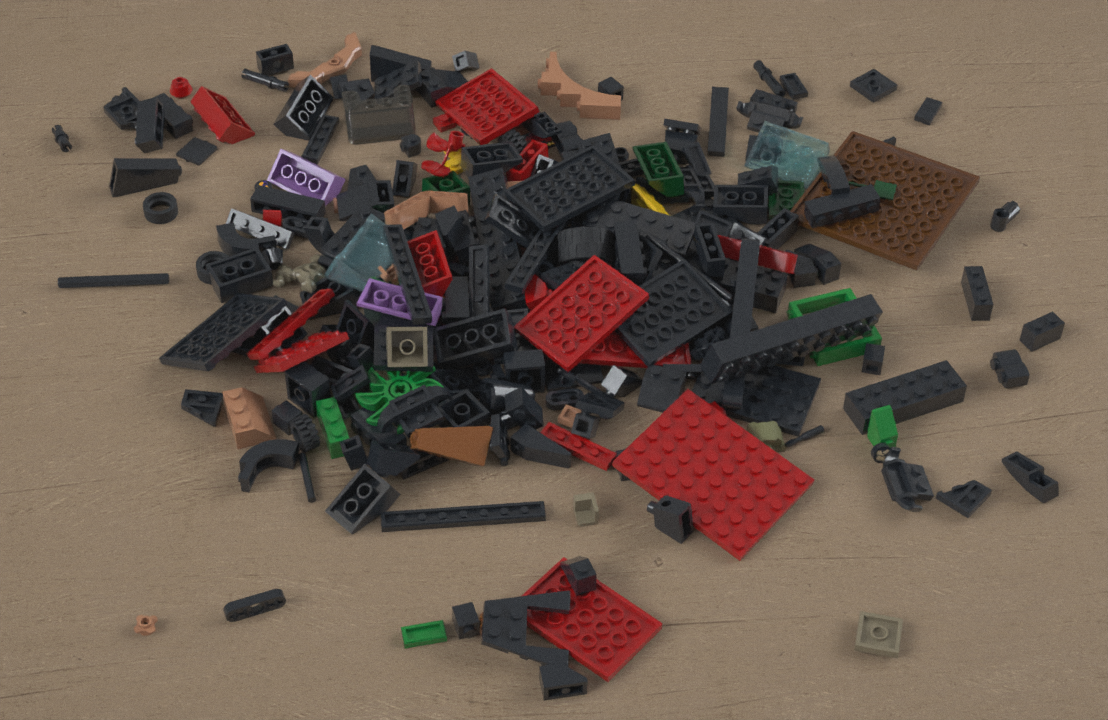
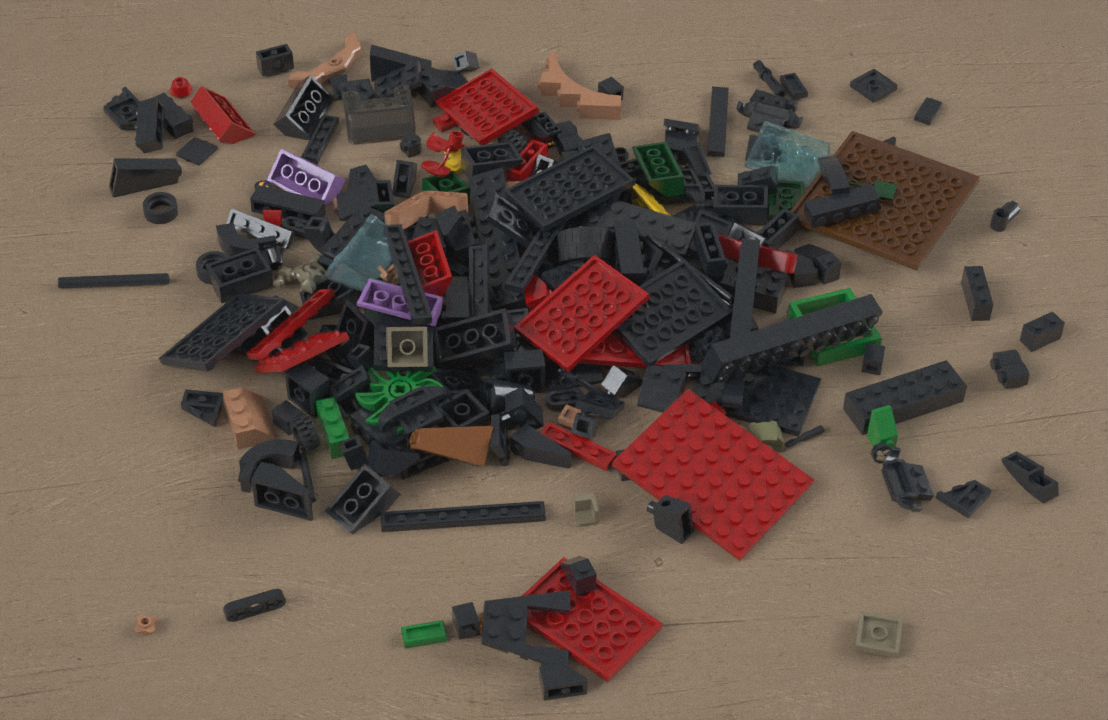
black pin [52,125,72,152] -> none
black pin [241,68,289,92] -> none
none -> black slope [251,462,313,521]

